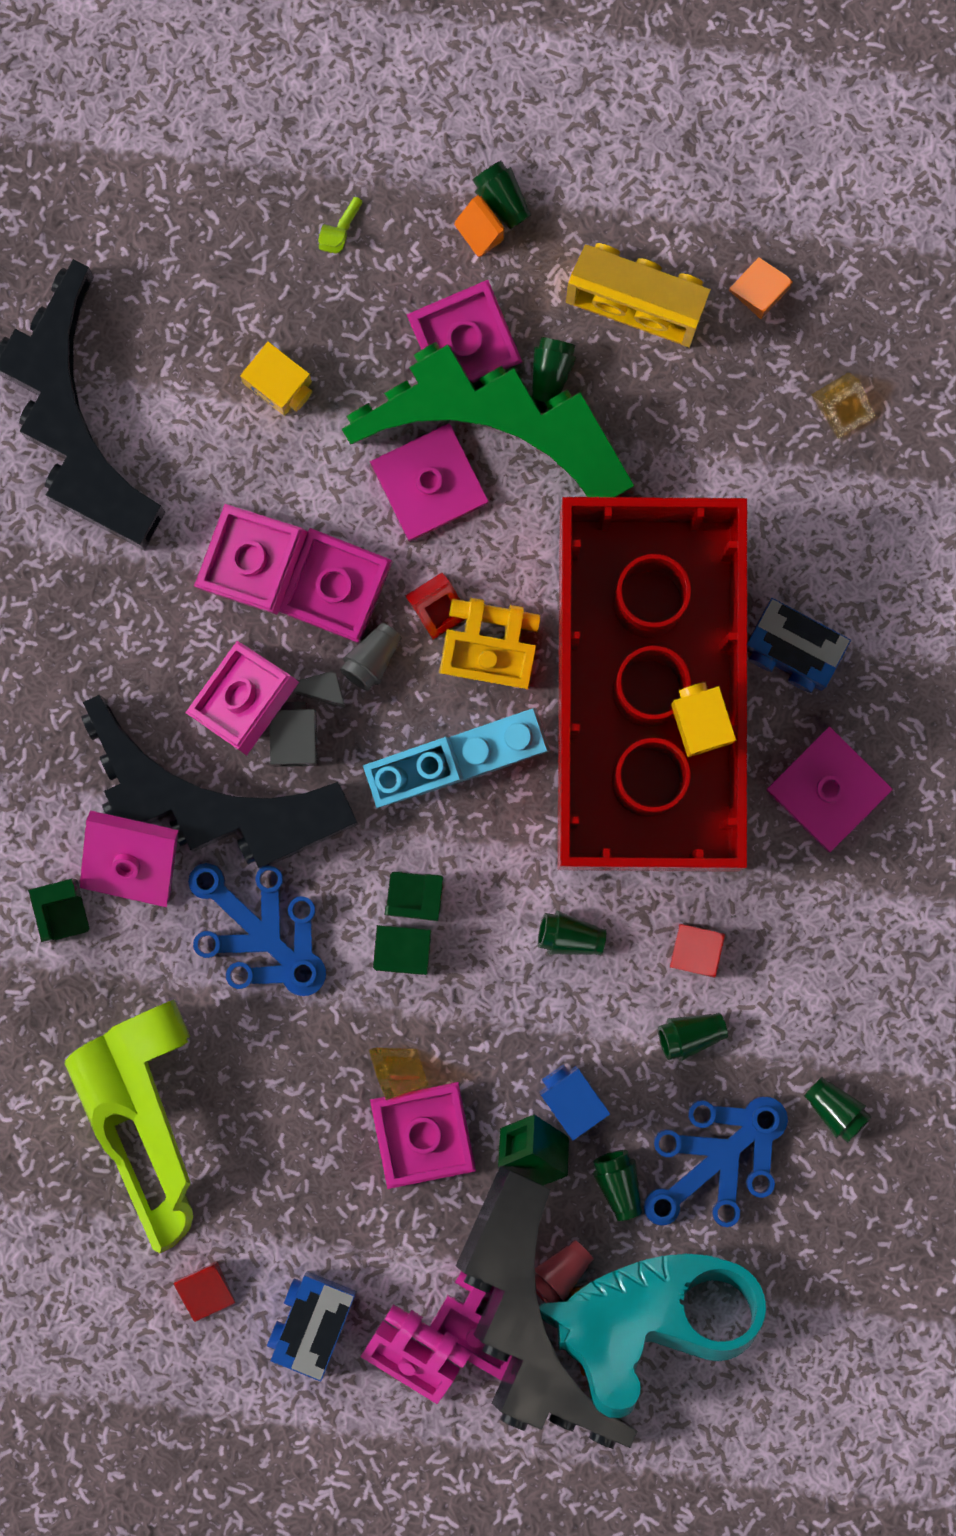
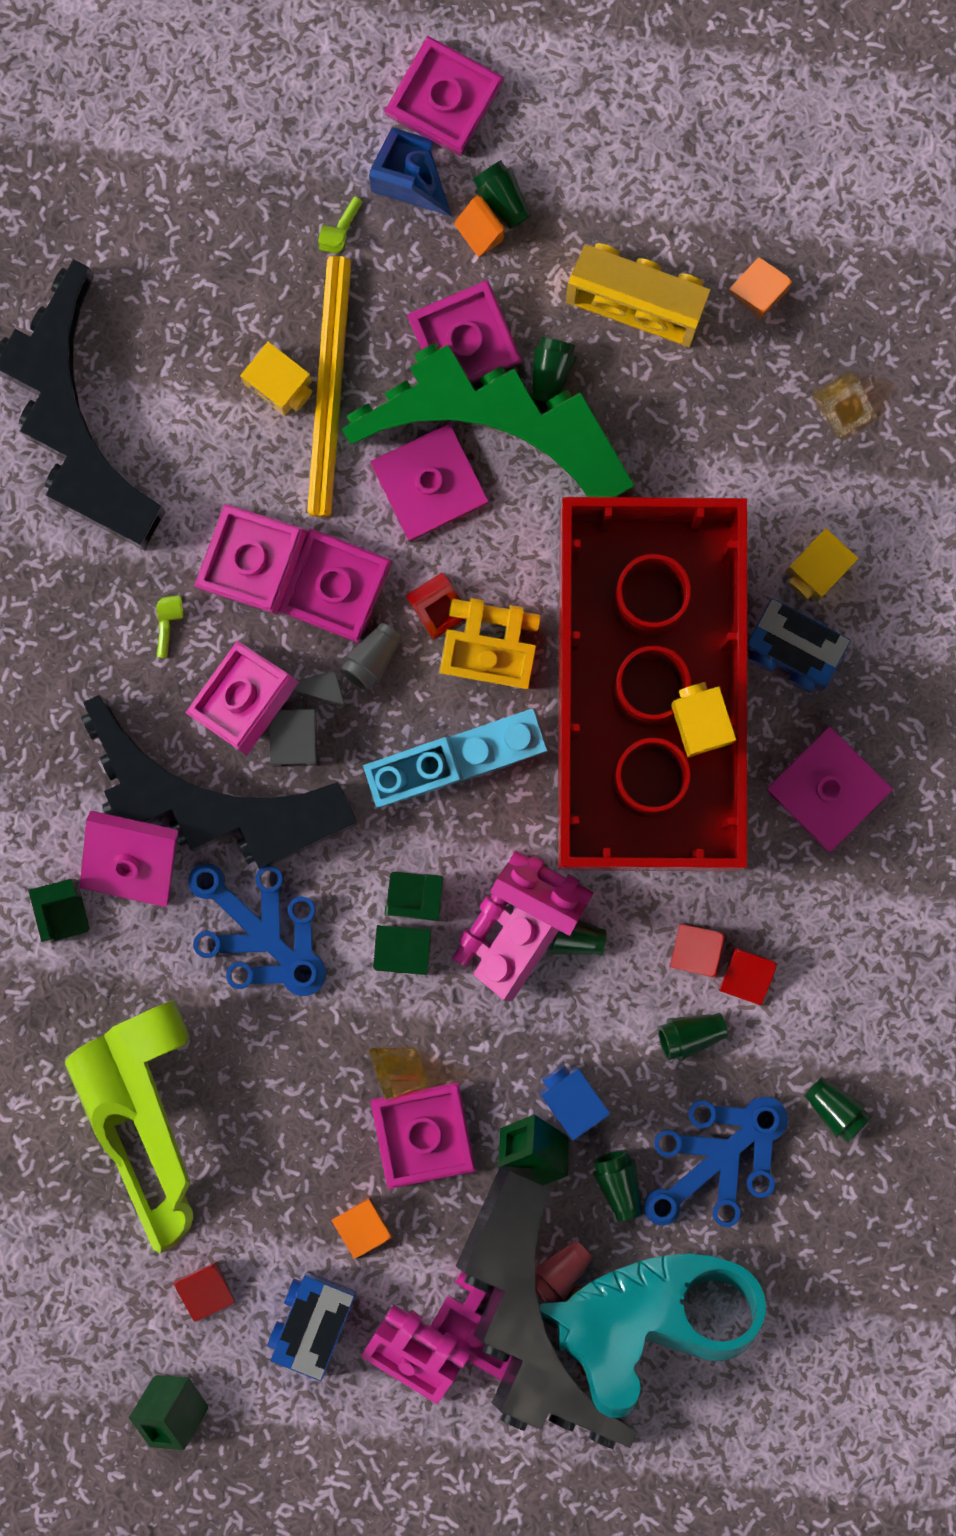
none -> dark green panel [129,1375,208,1450]
none -> lime hand [156,595,184,658]
none -> yellow axle [307,256,351,518]
none -> orange slope [331,1197,393,1259]
none -> blue slope [369,128,452,217]
none -> dark pink plate [384,35,504,157]
none -> dark pink plate [452,894,559,1001]
none -> dark pink plate [490,850,594,936]
none -> red slope [719,948,778,1005]
none -> yellow brick [785,528,859,602]

